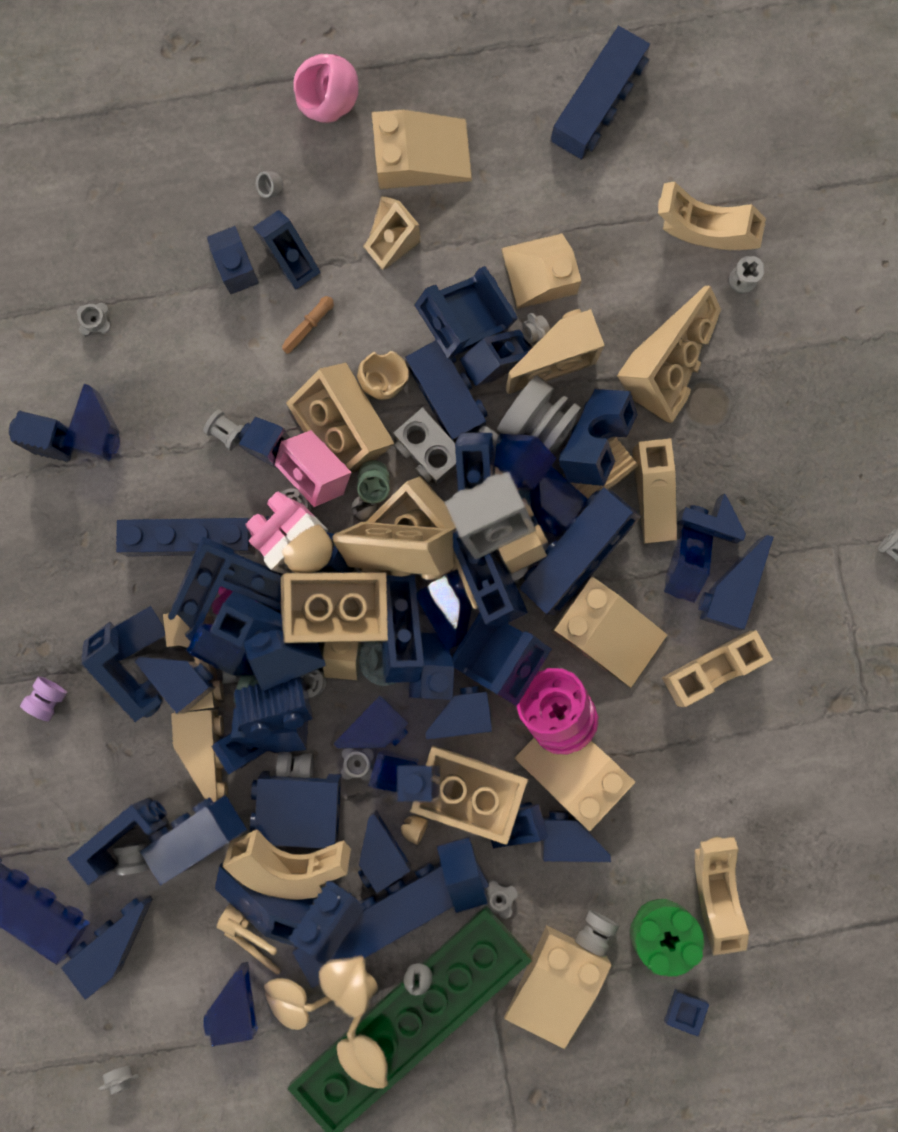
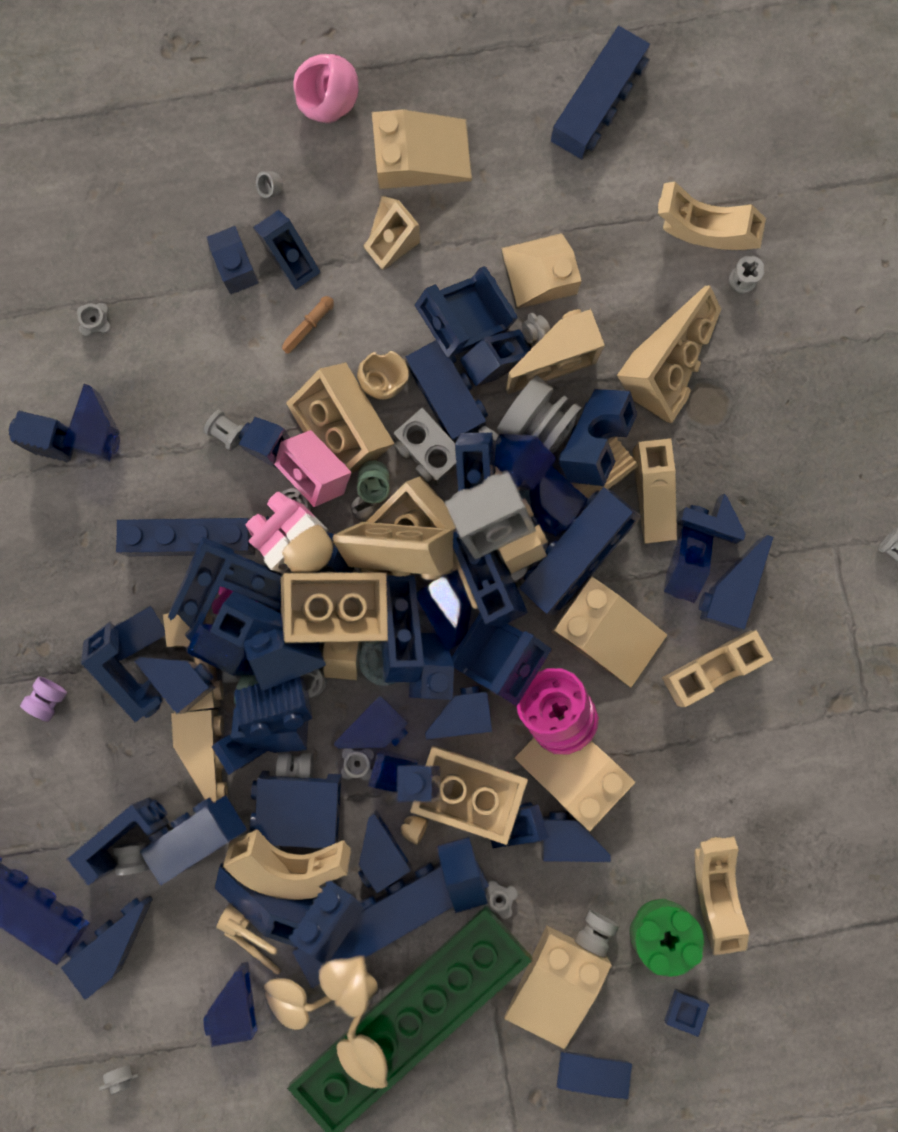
light grey hinge [404,963,432,995] -> none
none -> dark blue slope [556,1051,632,1099]

